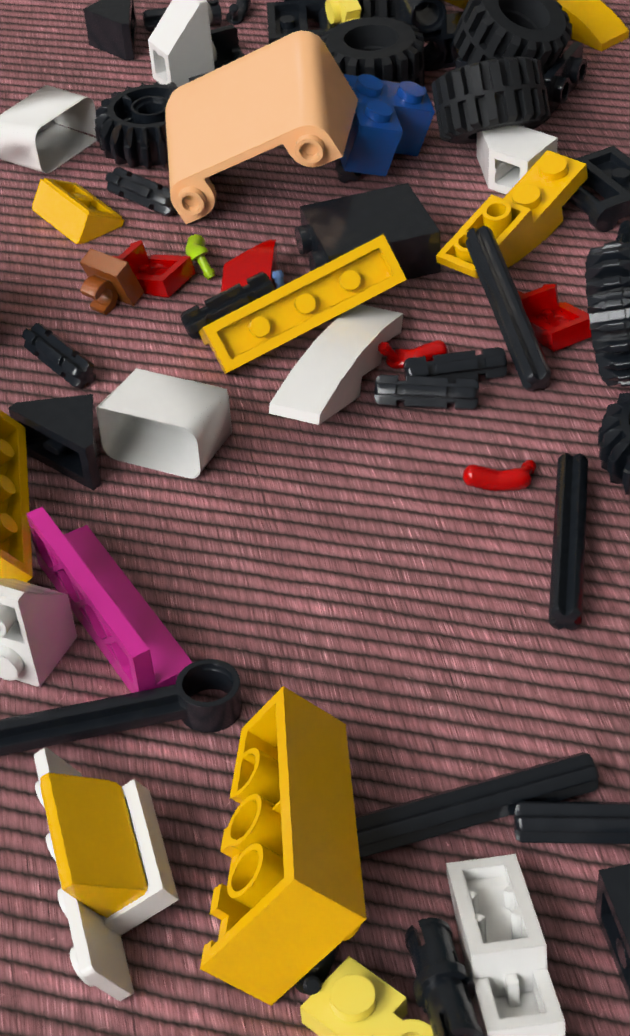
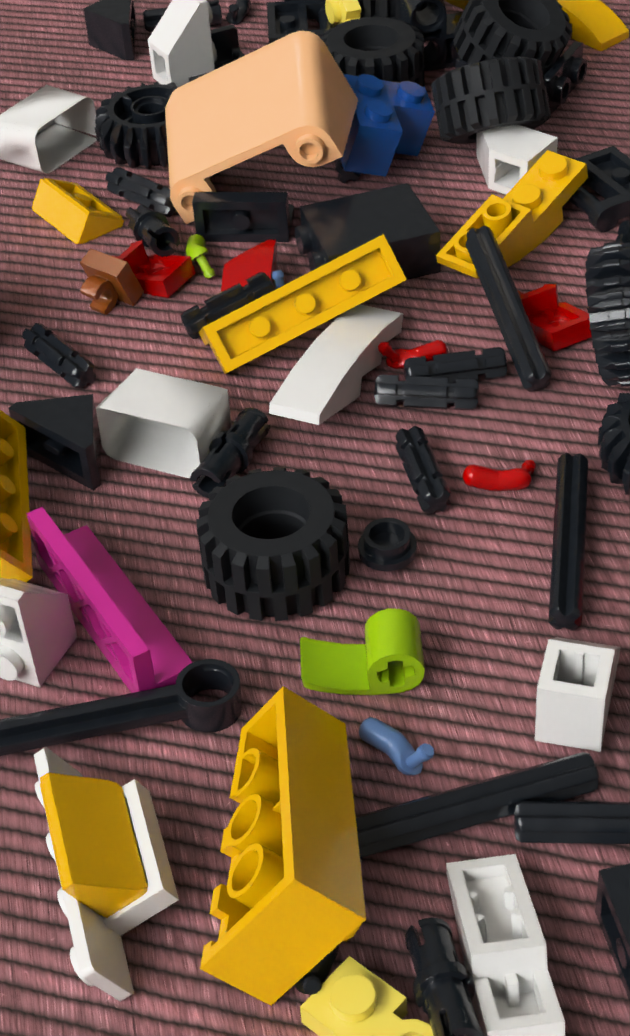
none -> black axle [125,204,180,257]
none -> black pin [190,407,271,498]
none -> black panel [192,192,294,242]
none -> black tyre [196,467,350,621]
none -> lime panel [300,609,425,695]
none -> black plate [358,518,417,571]
none -> medium blue piece [359,717,434,775]
none -> black axle [395,426,451,514]
none -> white slope [535,637,620,752]

